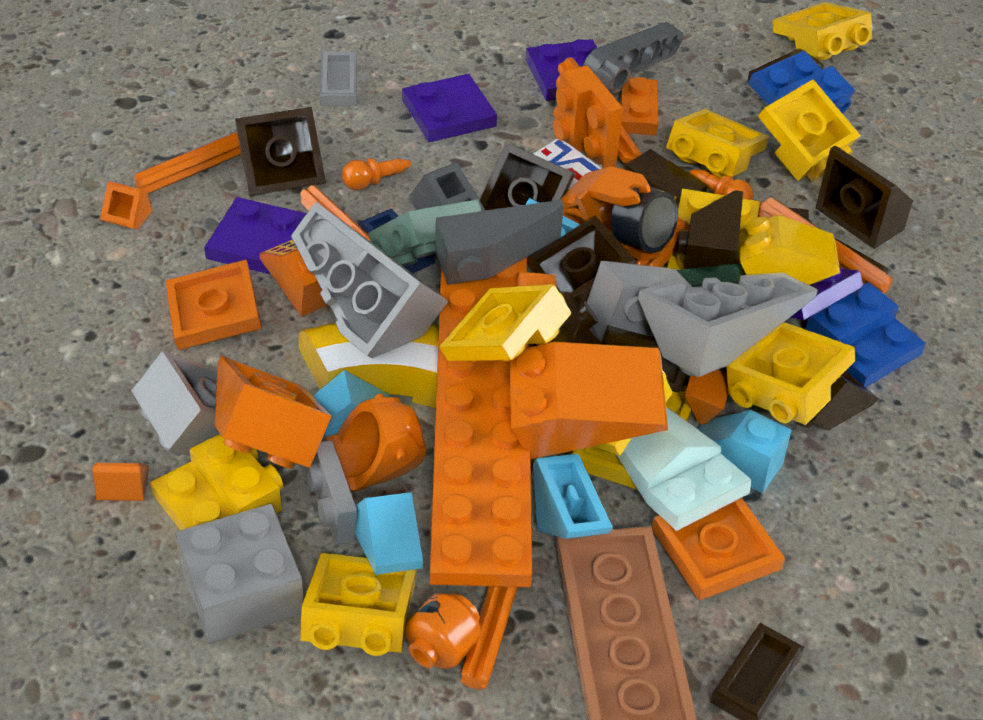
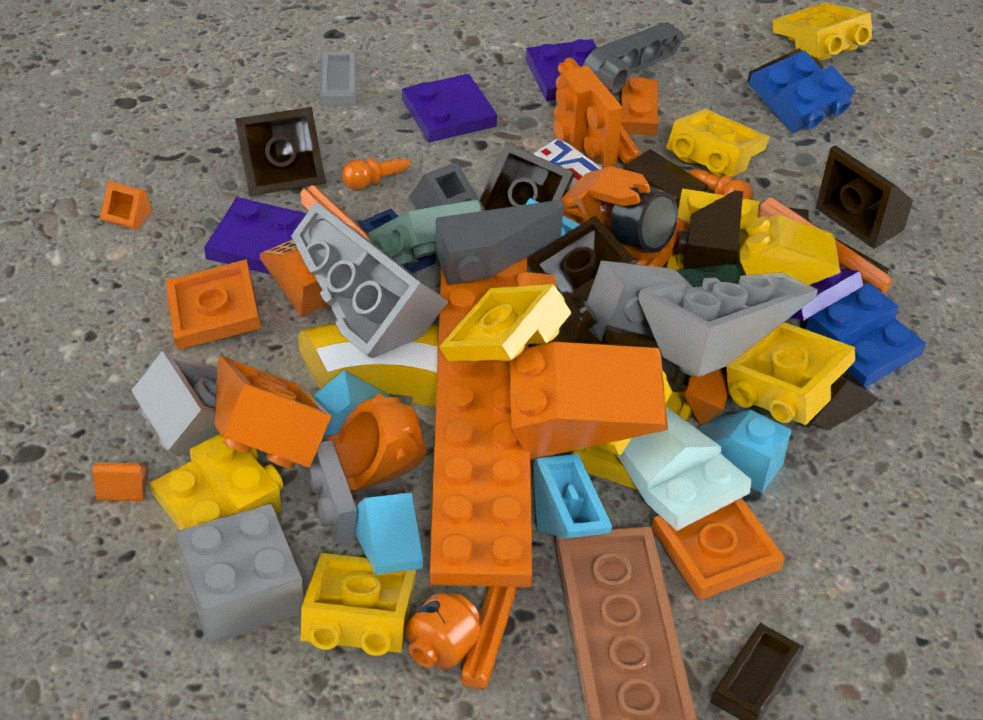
orange axle [134,132,241,194] -> none
yellow plate [758,79,861,181] -> none

